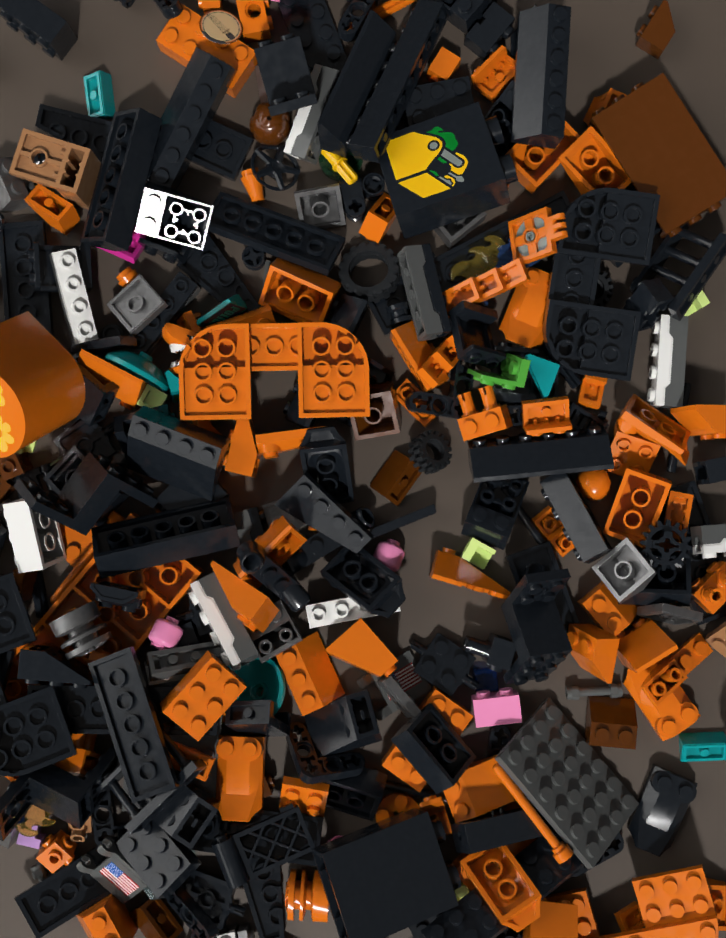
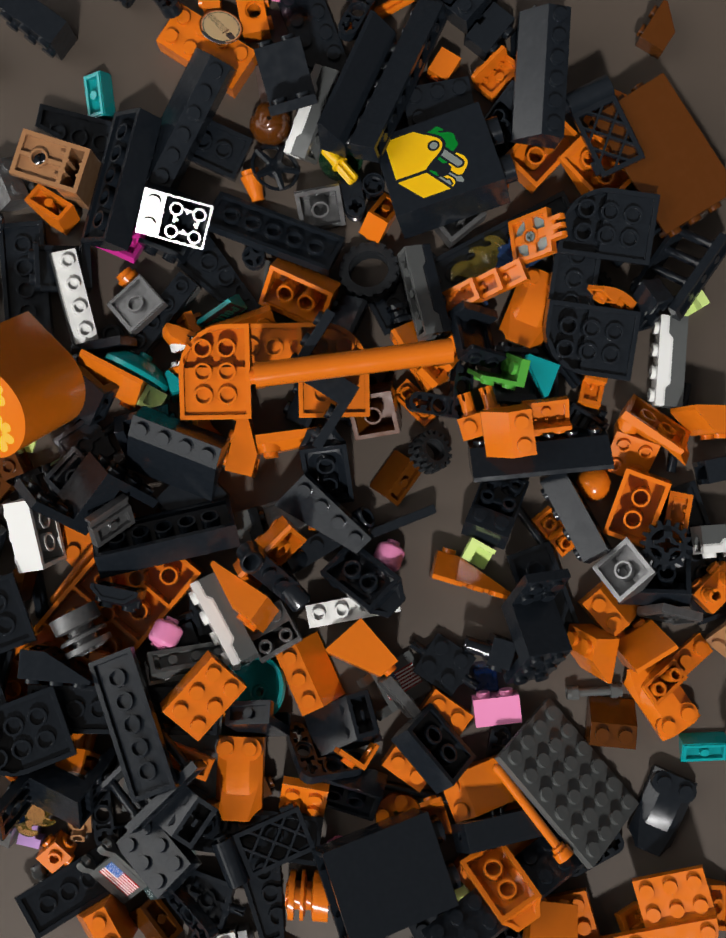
none -> flat silver plate [85,493,135,548]
none -> orange piece [249,338,454,389]
none -> black bracket [291,309,360,450]
none -> orange bracket [333,742,380,771]
none -> orange slope [480,403,537,458]
none -> black piece [565,74,645,179]
none -> orange slope [587,285,637,310]

